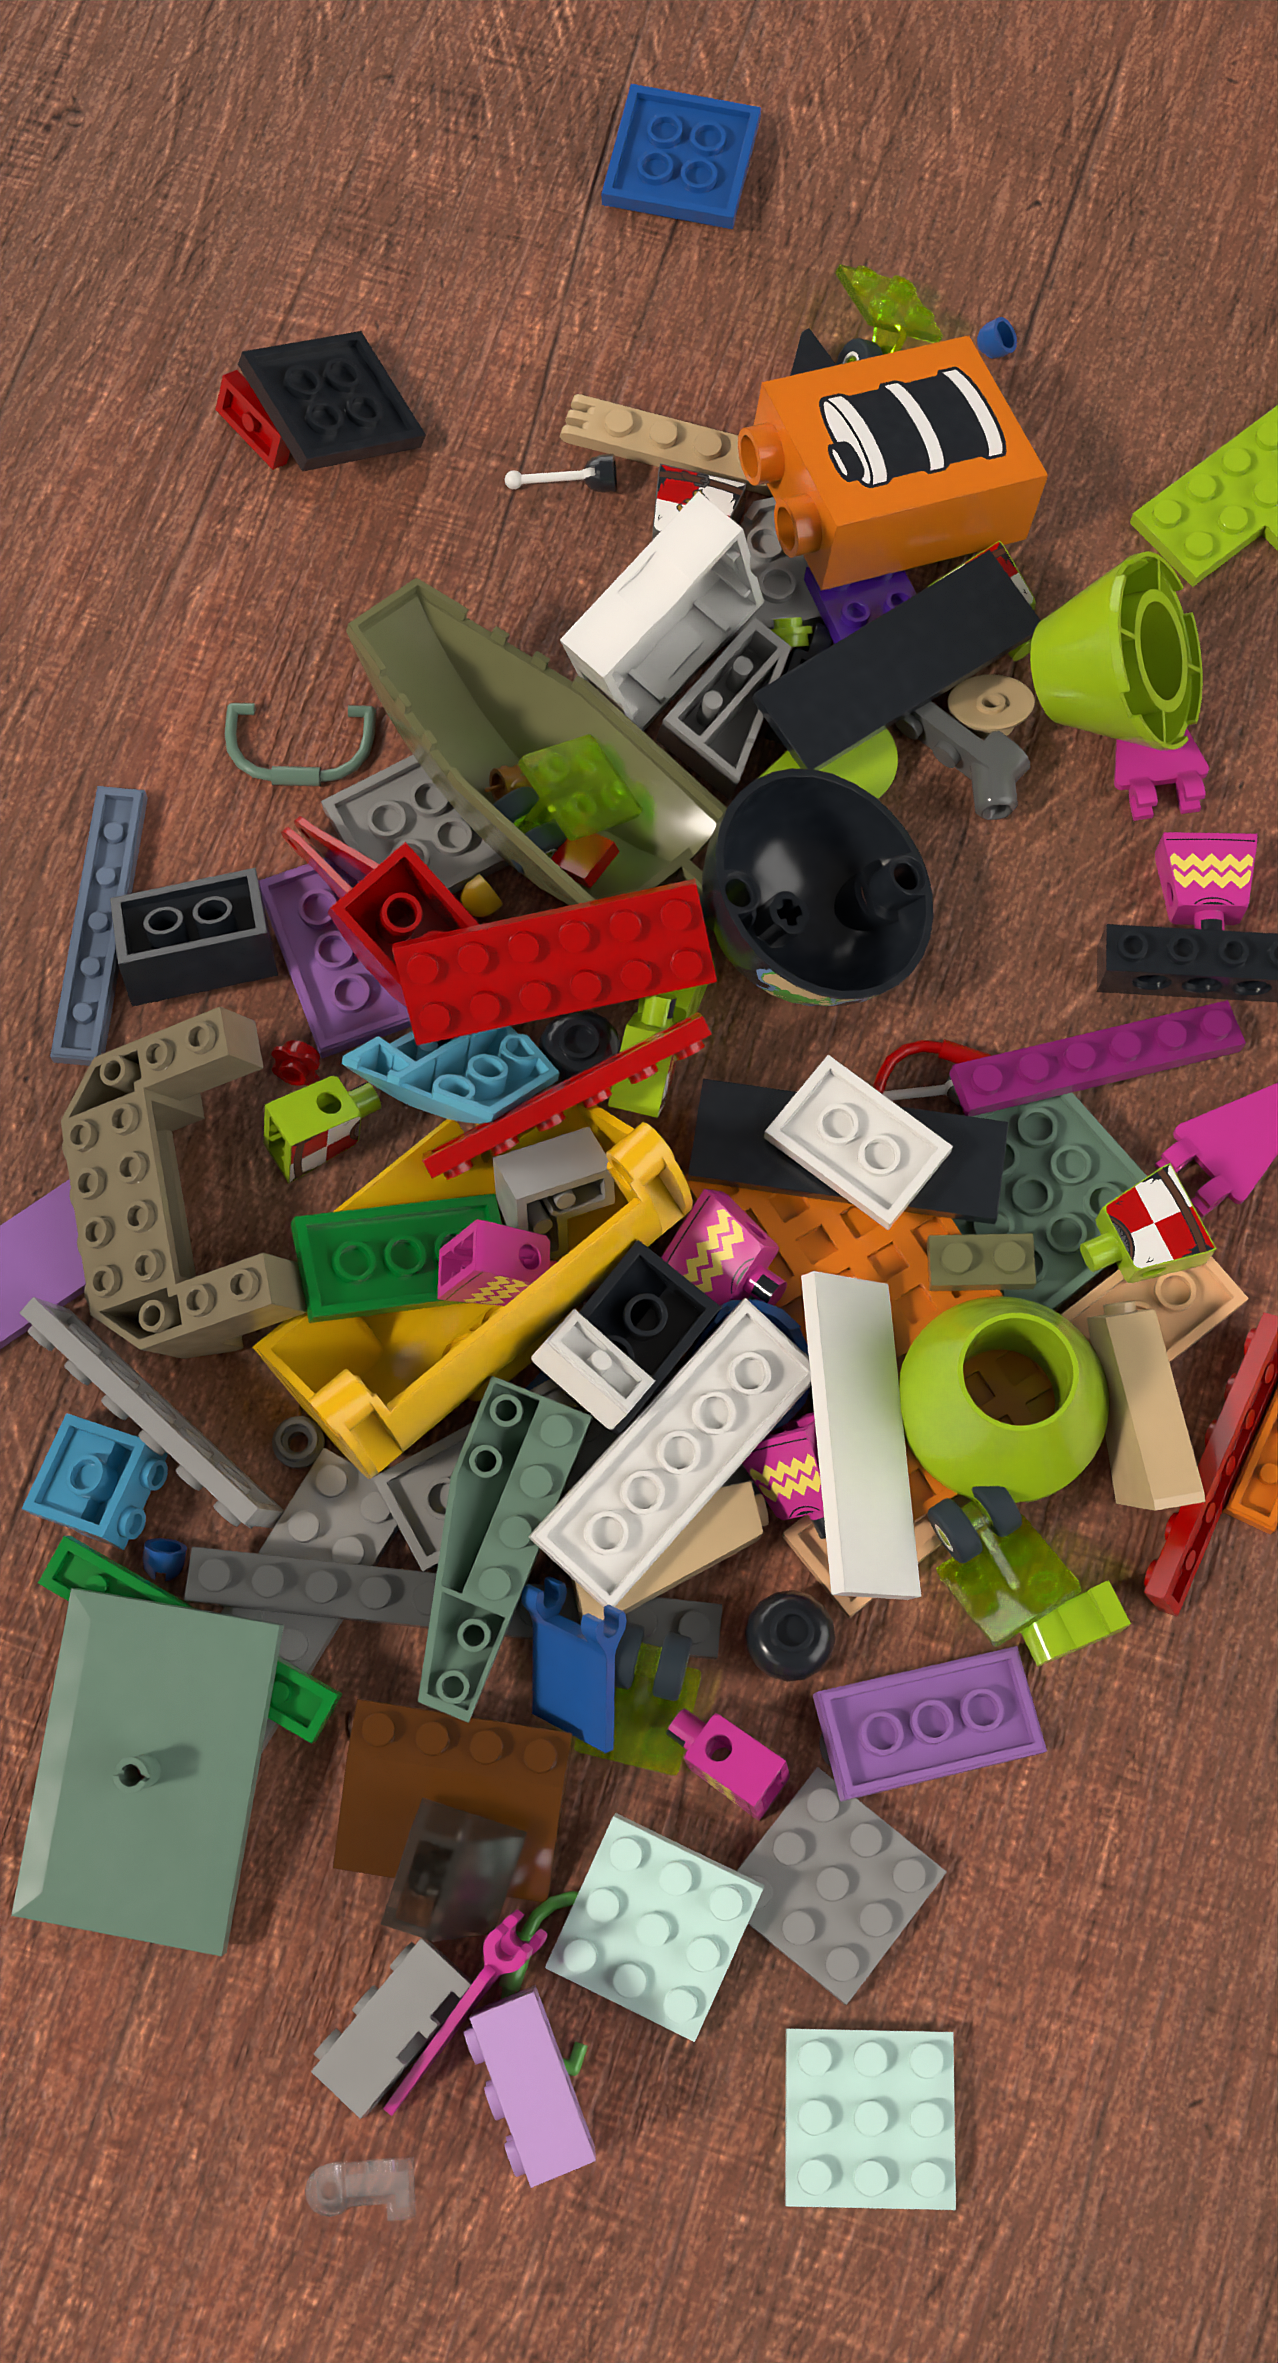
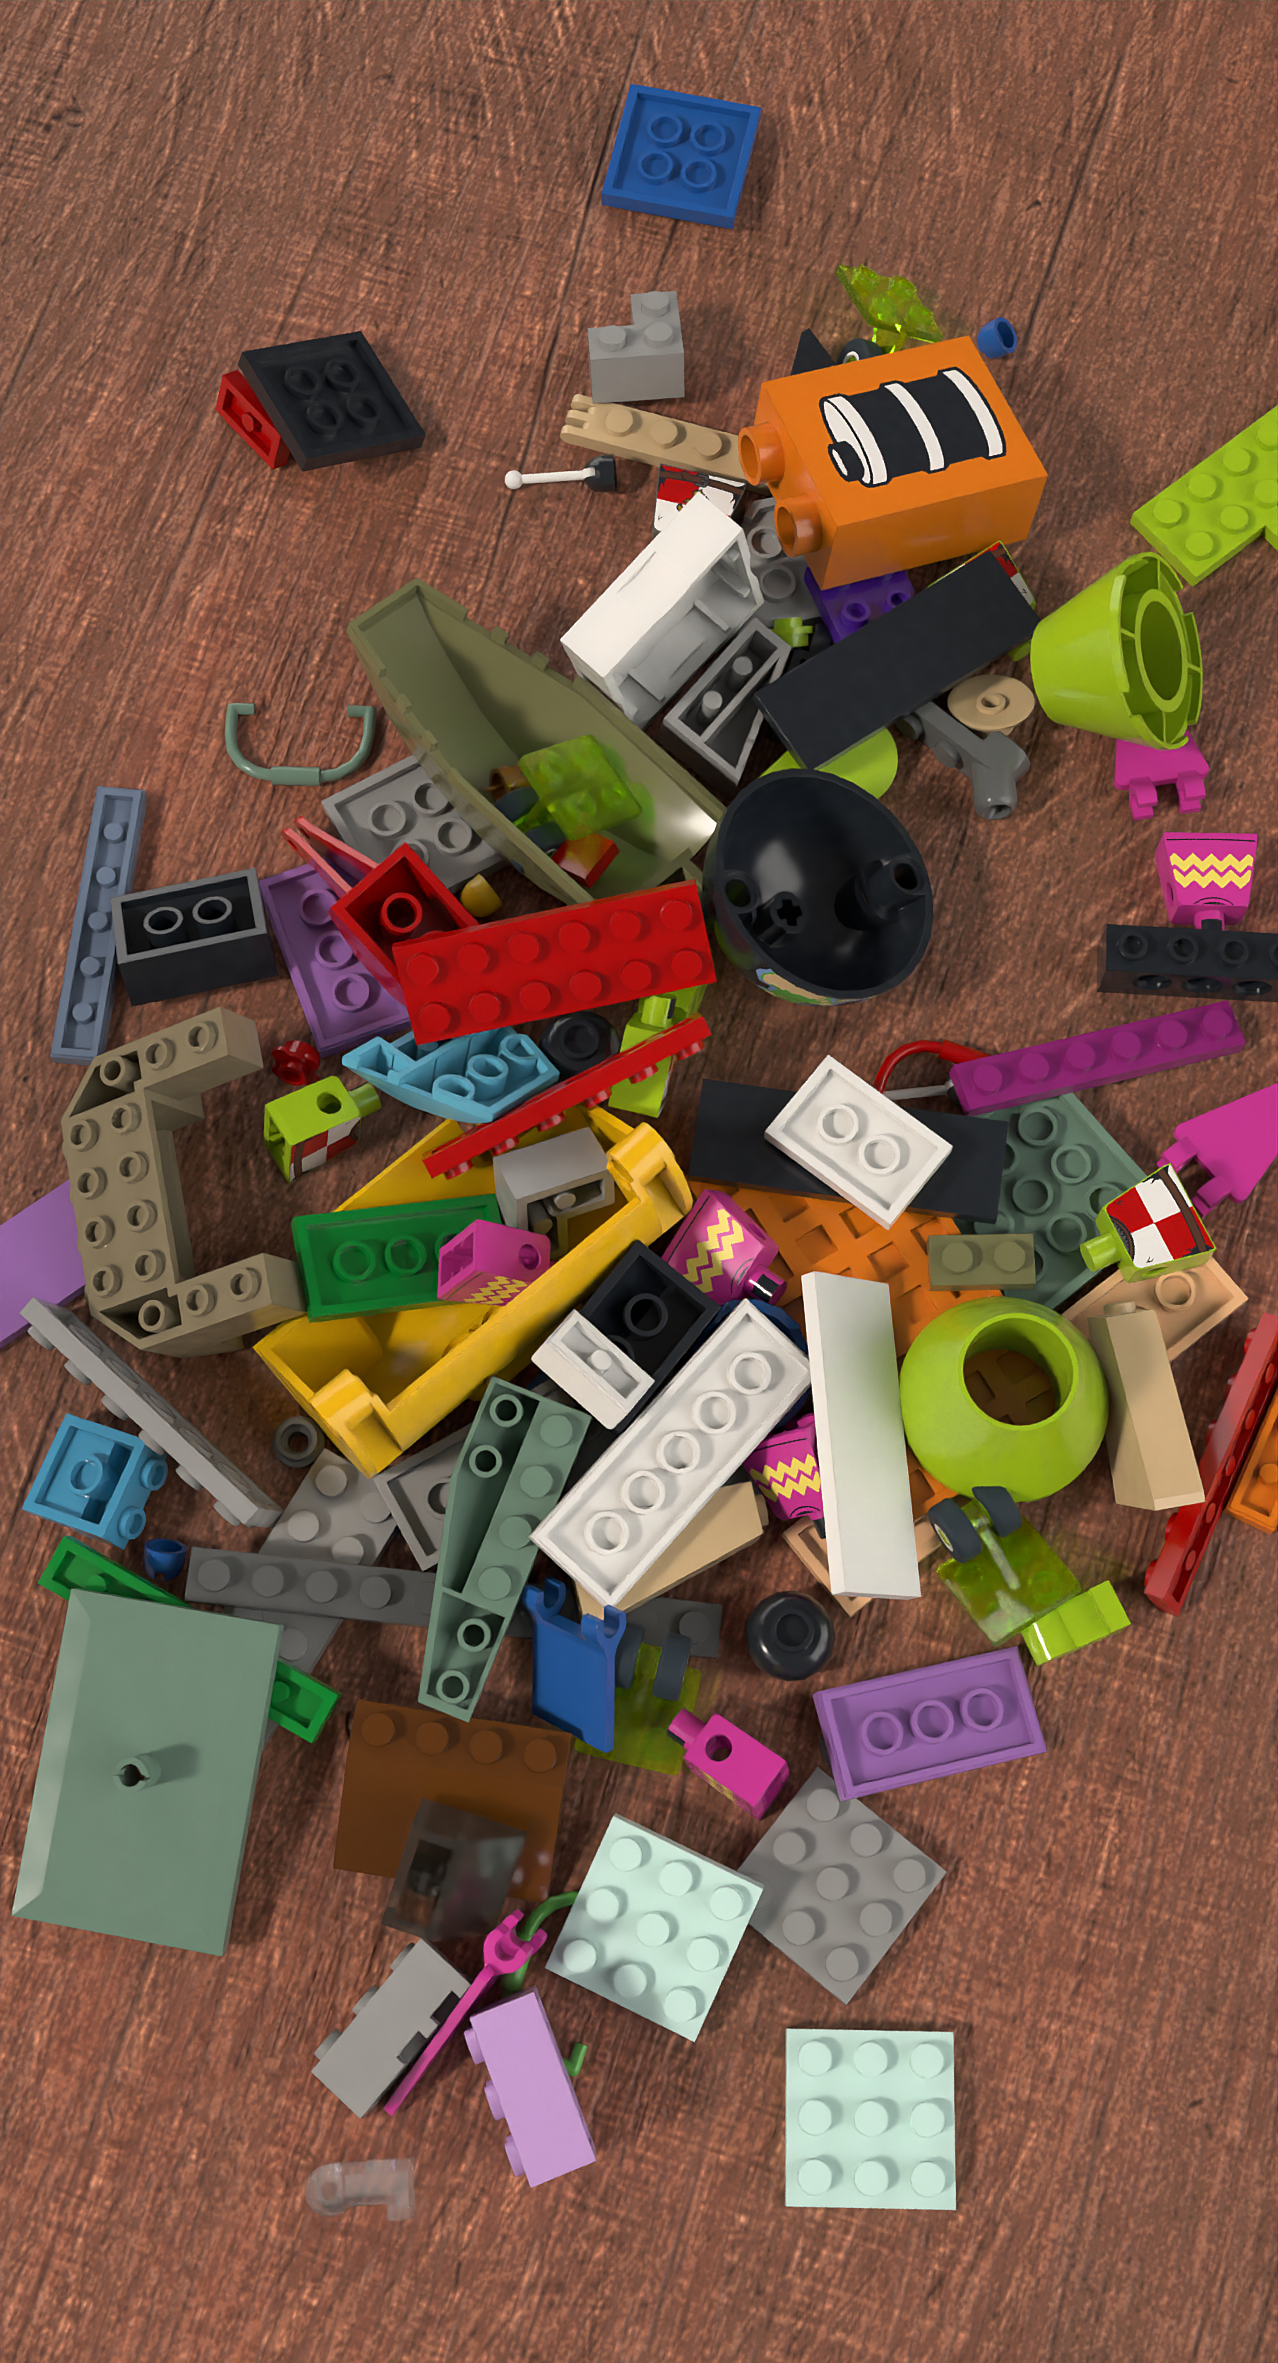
none -> light grey brick [587,291,685,404]

